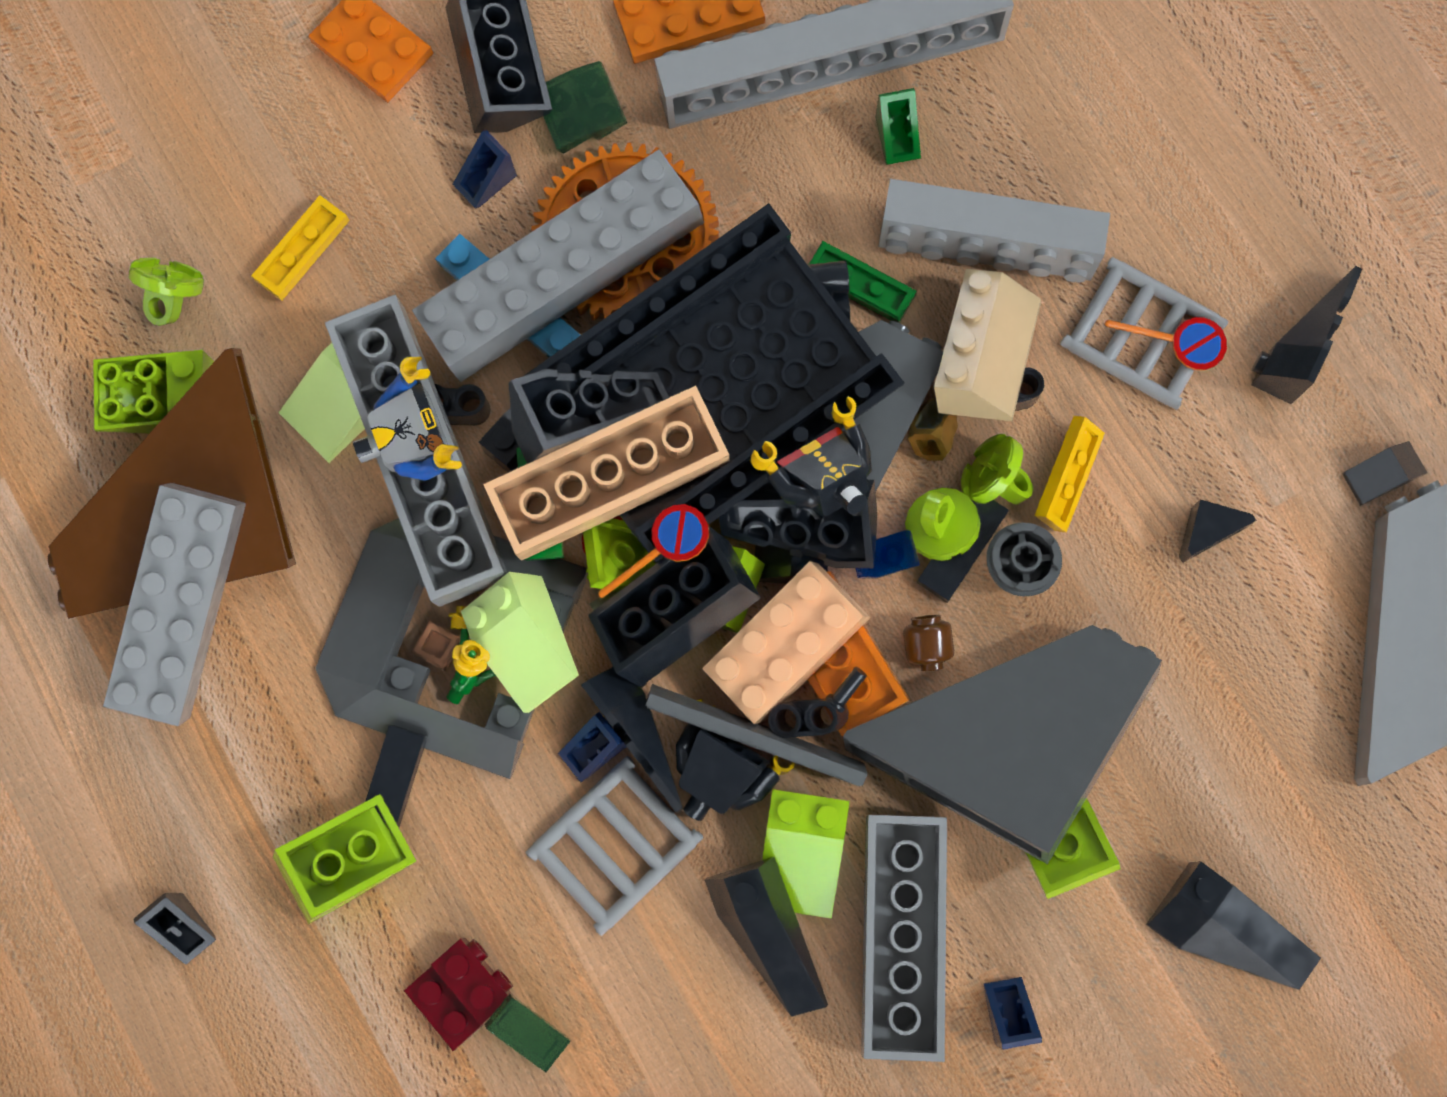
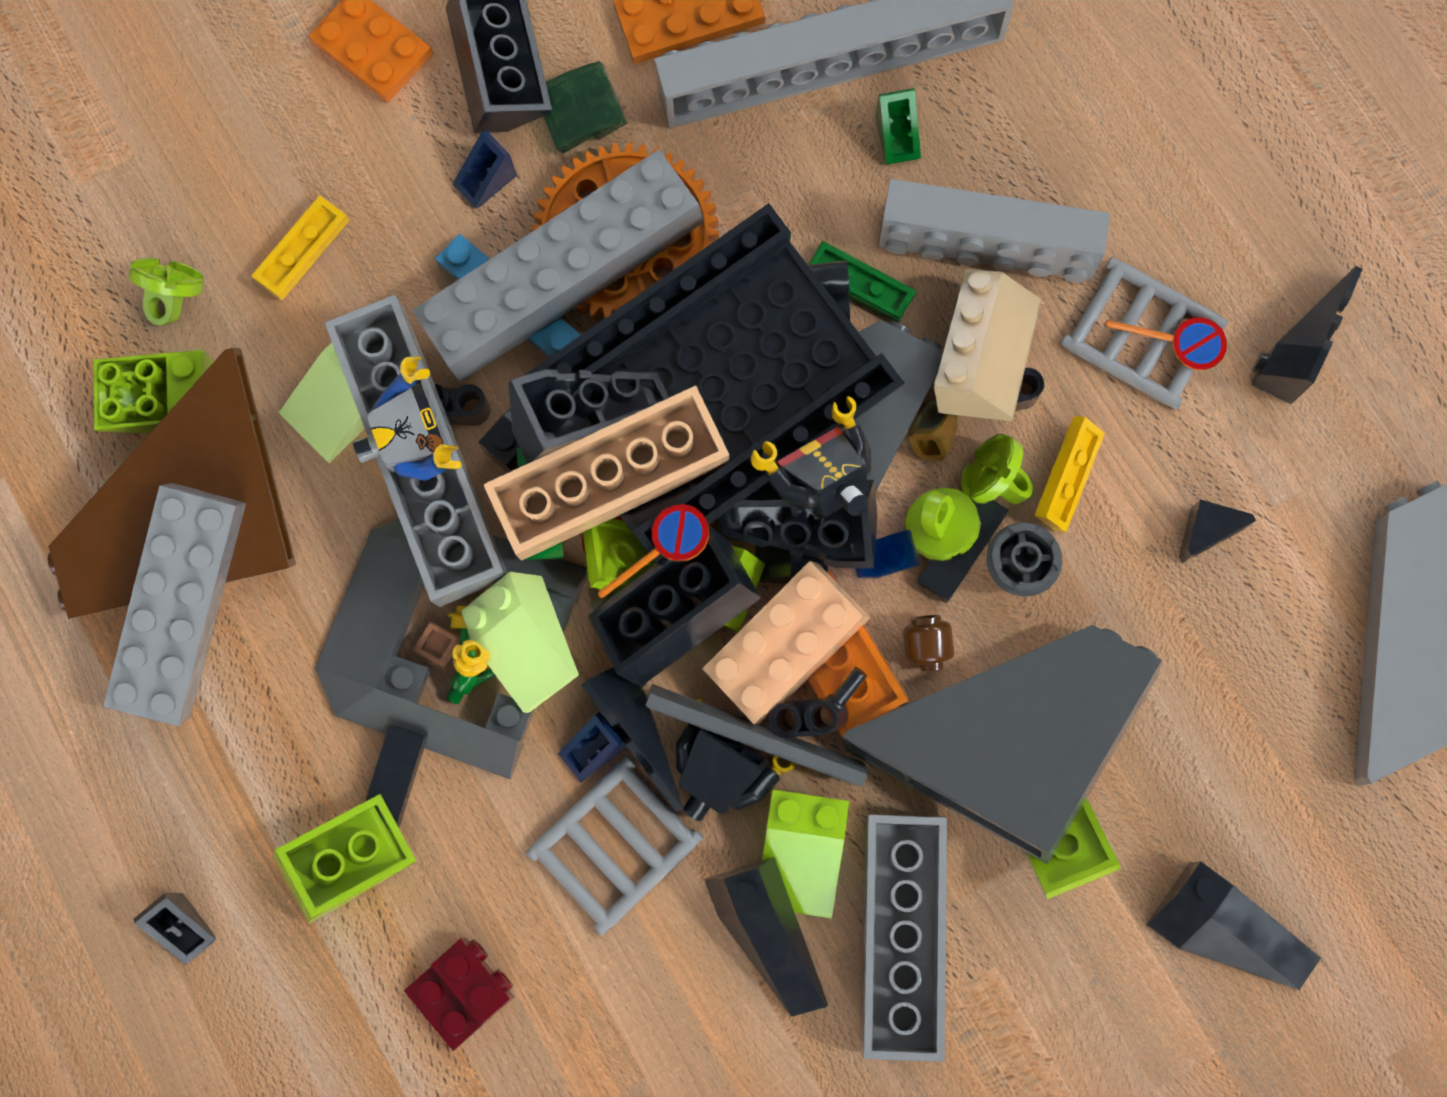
clear green tile [484,993,571,1073] -> none
dark blue slope [984,977,1042,1050] -> none
black slope [1342,441,1428,506] -> none

